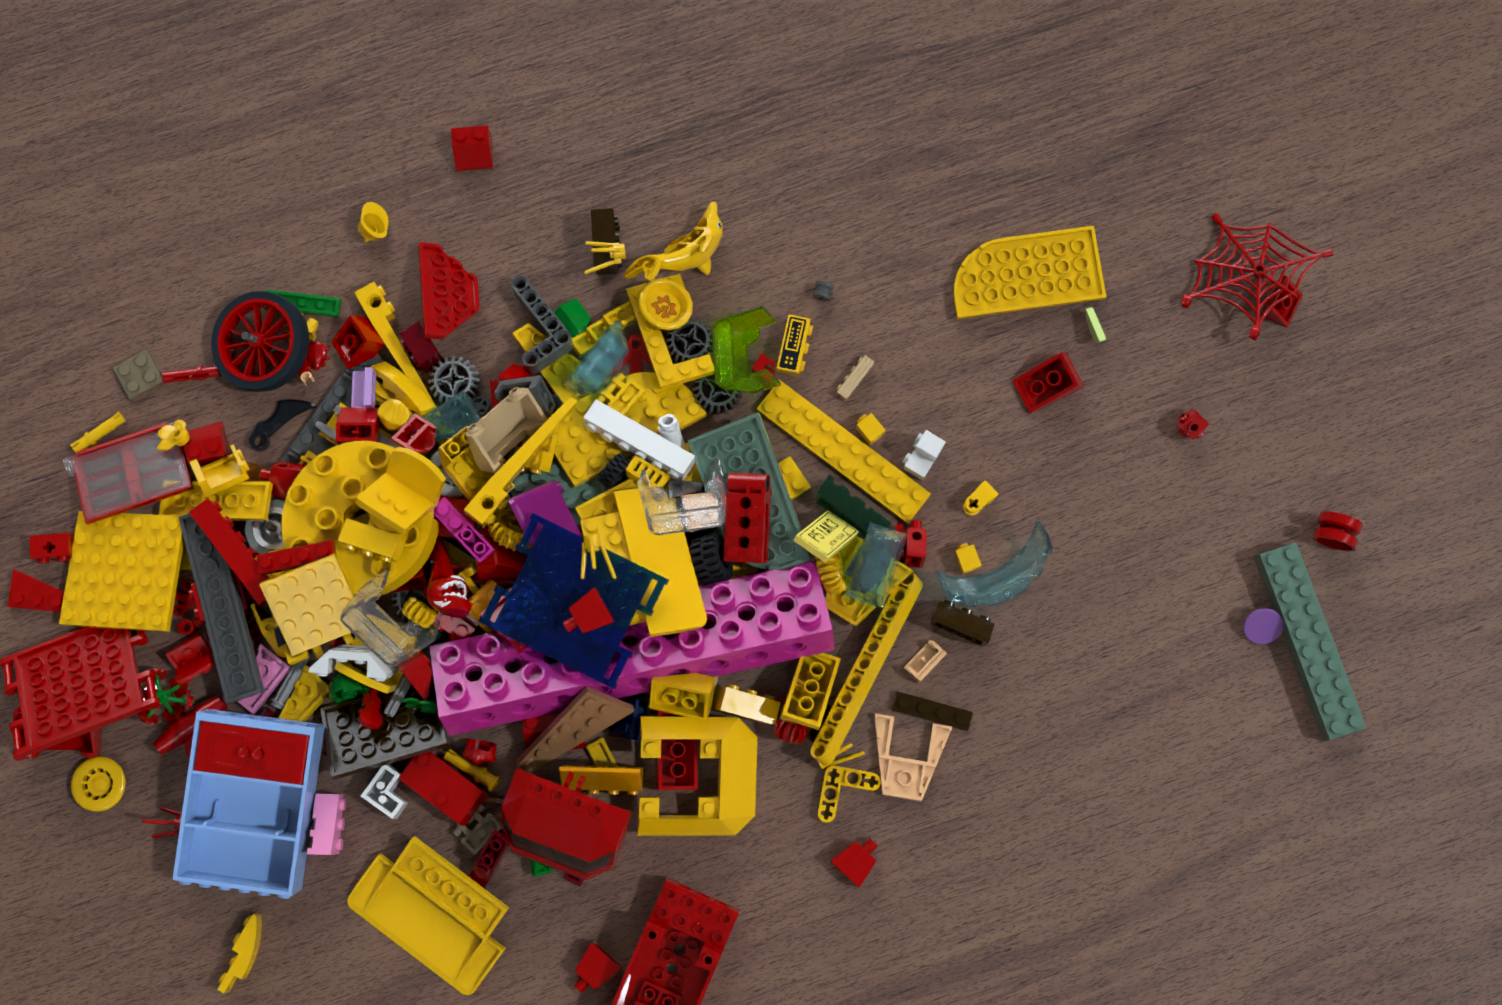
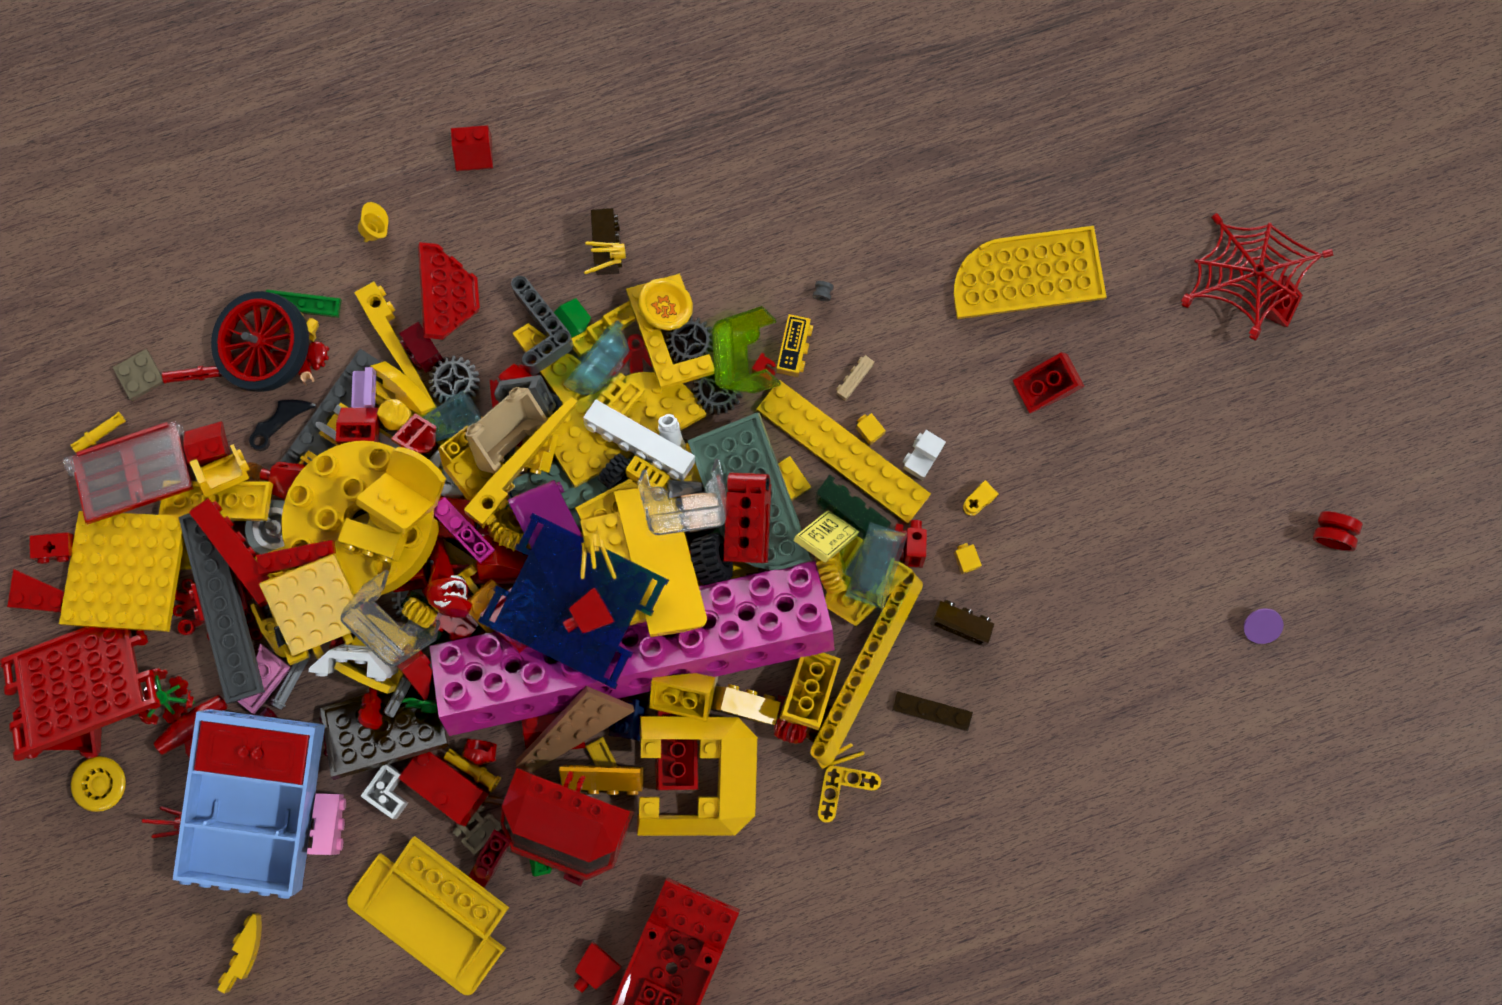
yellow plate [156,420,190,451] -> none
red bracket [165,633,213,685] -> none
yellow wing [279,664,329,722] -> none
green cylinder [328,672,369,703] -> none
red slope [331,315,385,369] -> none
dark grey wheel [470,397,491,417] -> none
yellow animal [624,202,723,281] -> none
red torso [831,838,878,888] -> none
light nougat wing [874,713,952,802] -> none
light nougat hinge [904,640,947,683] -> none
clear light blue windscreen [934,521,1053,607] -> none
yellowish green tile [1086,307,1106,343] -> none
red brick [1176,408,1209,440] -> none
sand green brick [1254,543,1367,741] -> none

